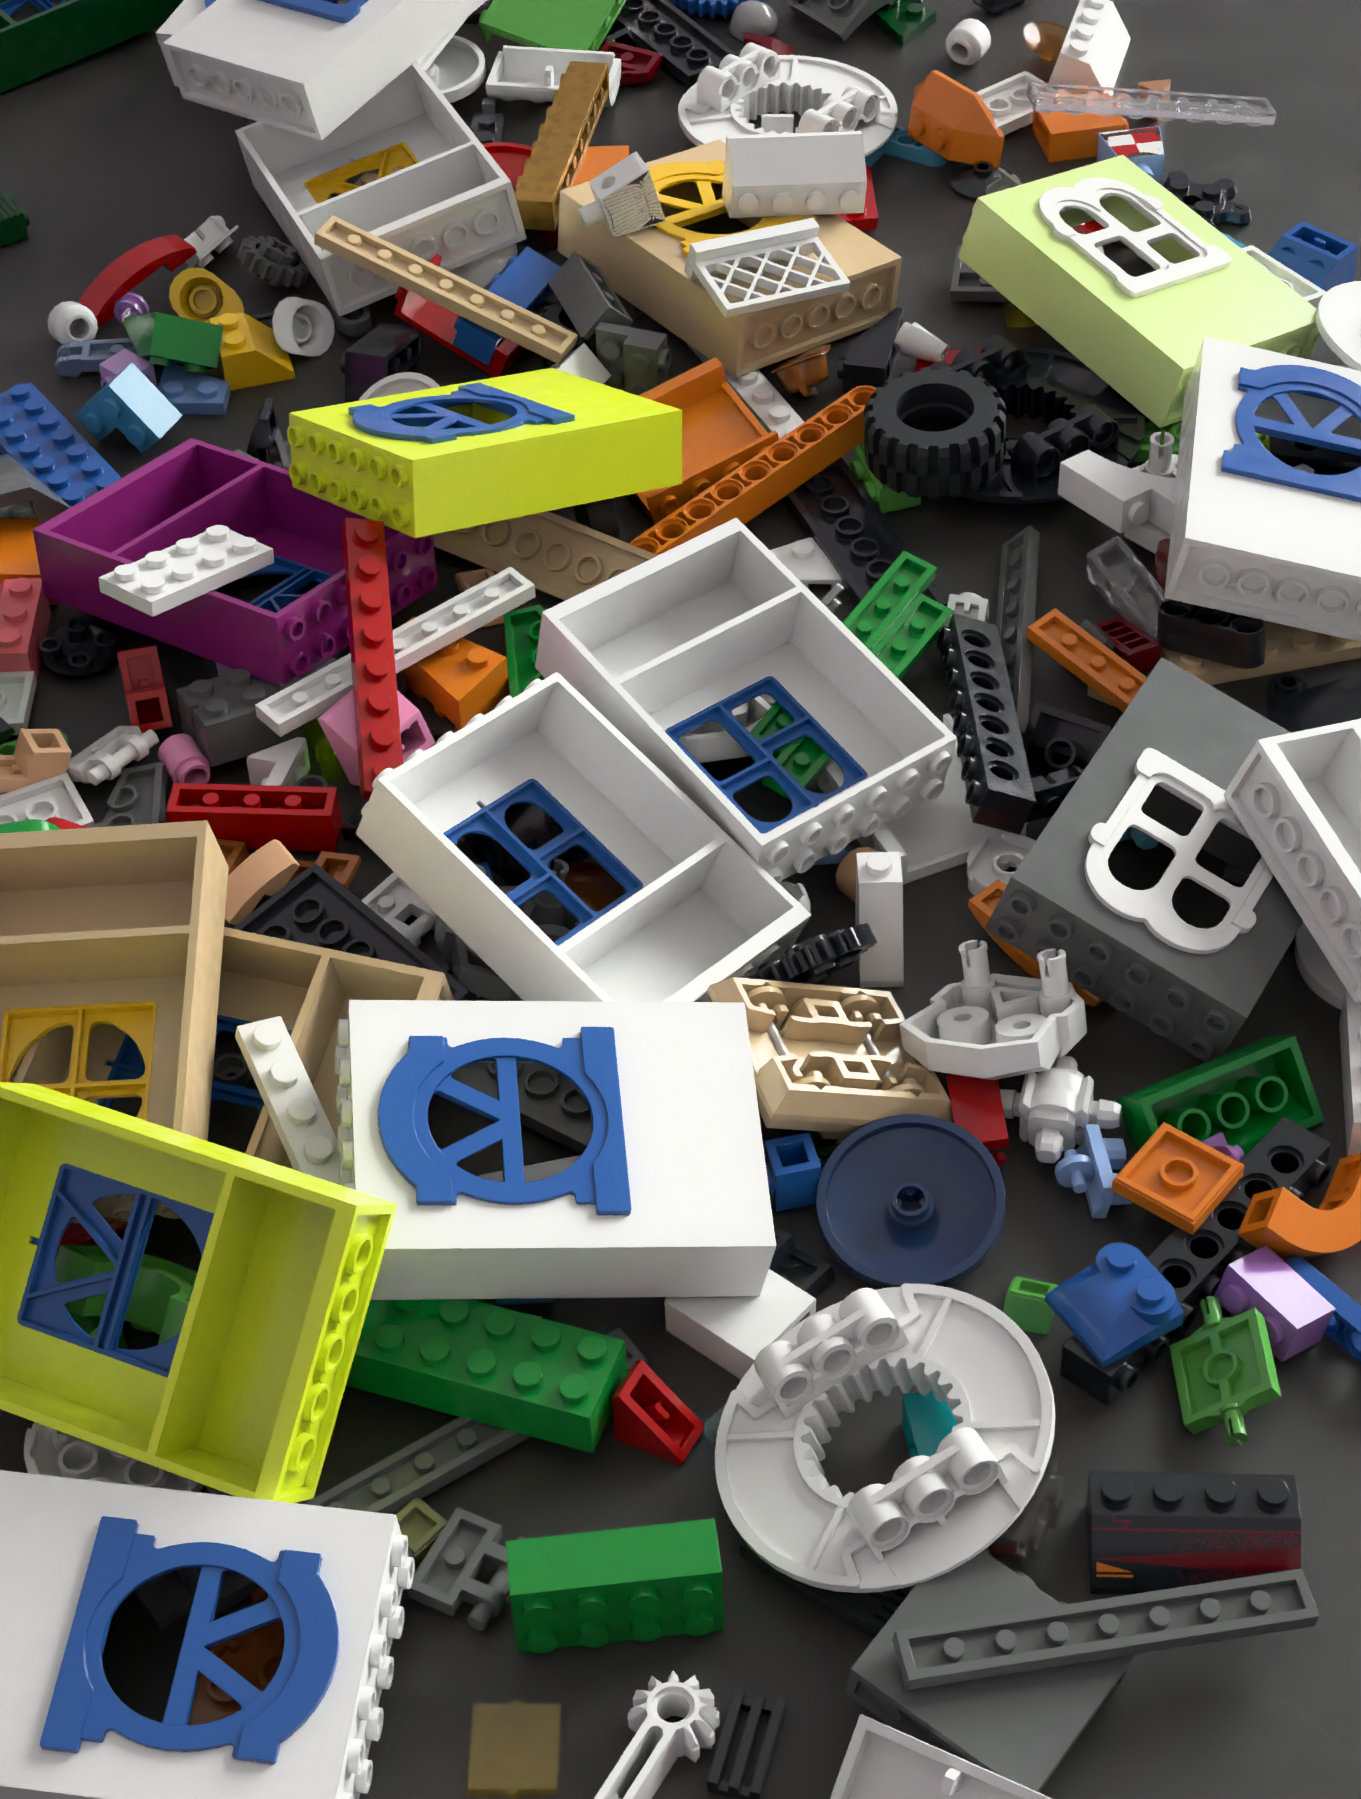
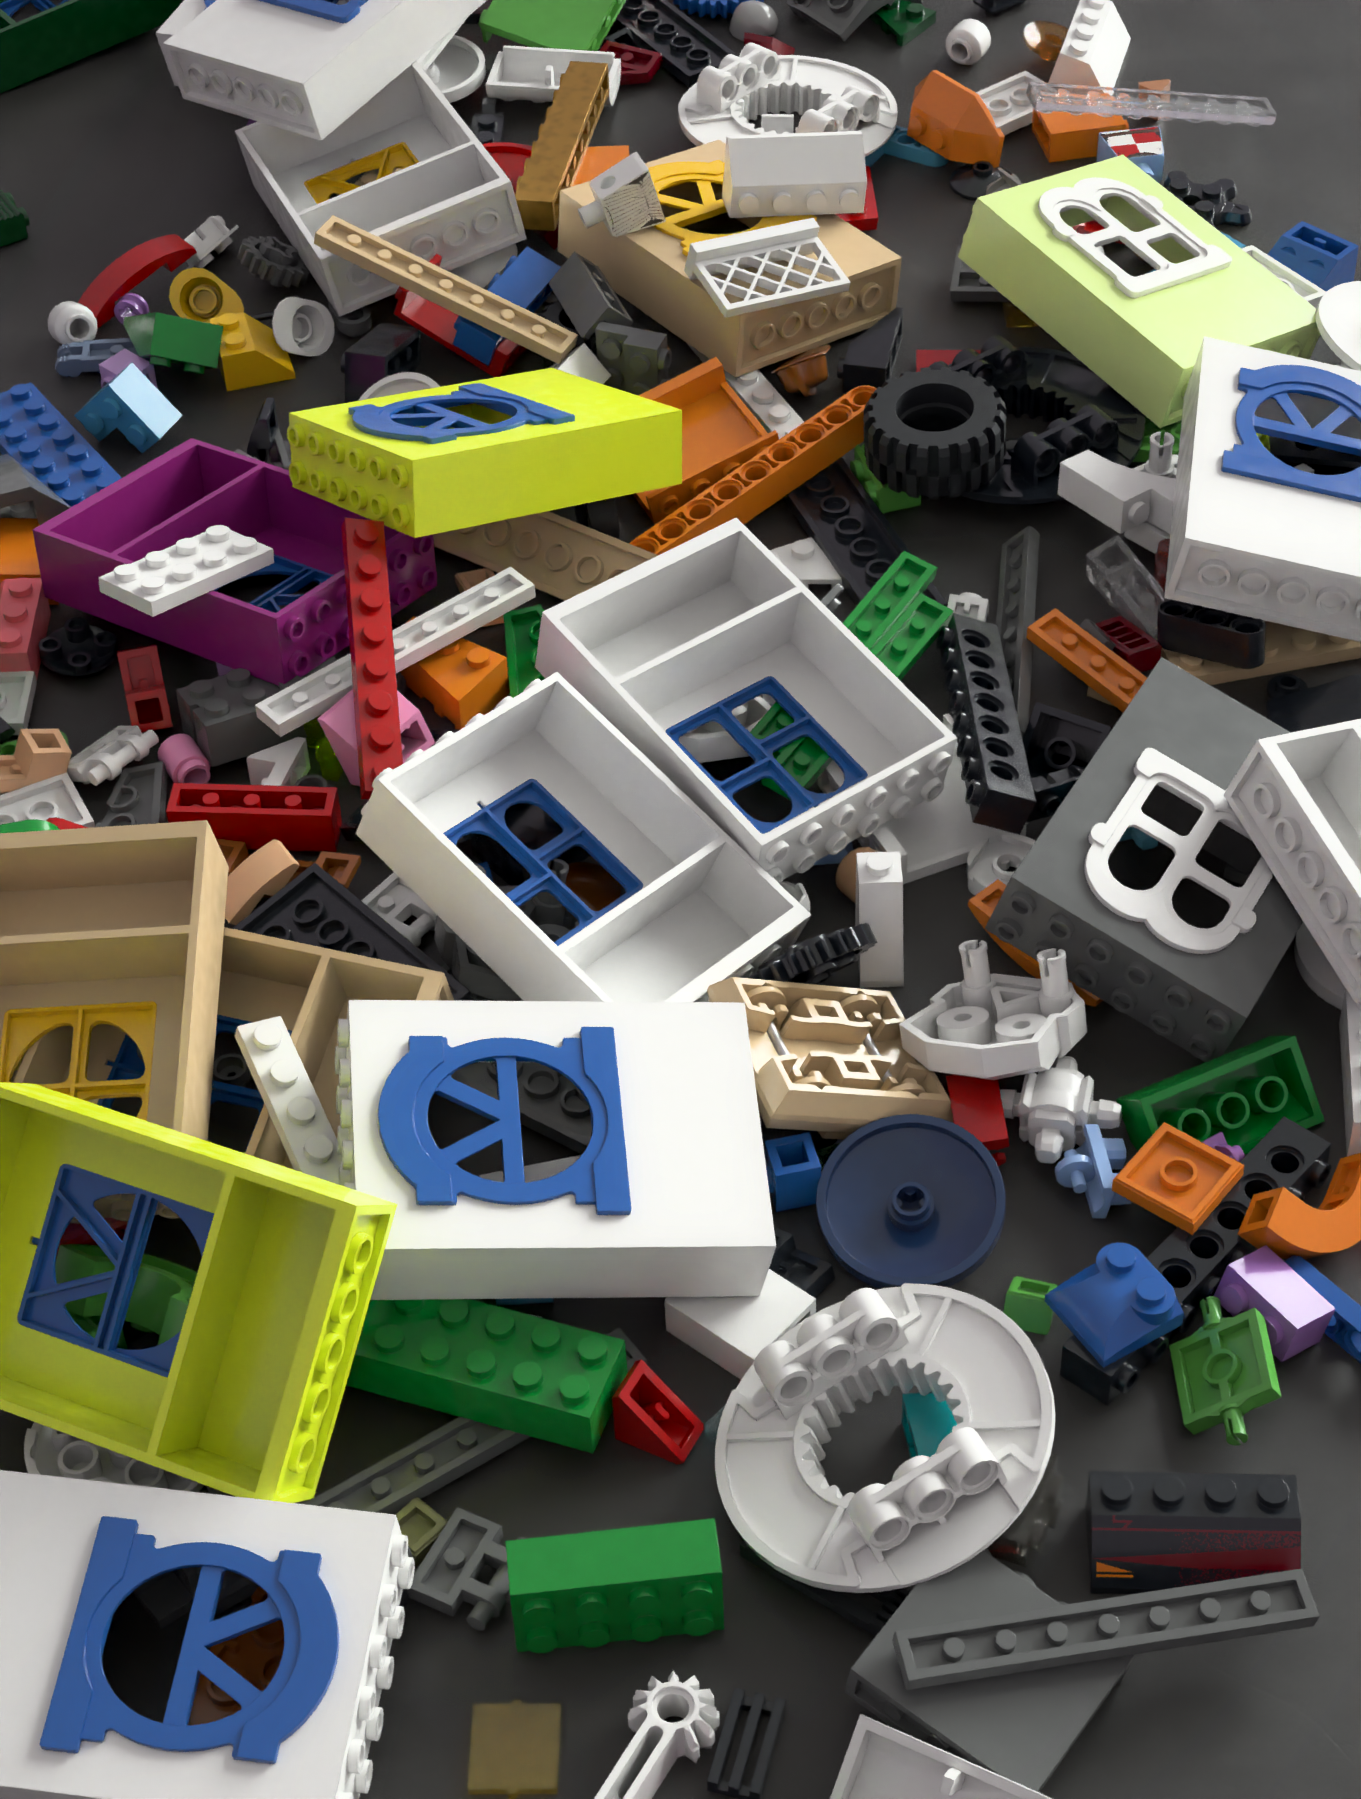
medium blue wing [158,363,231,415] -> none
white cone [894,322,949,363] -> none

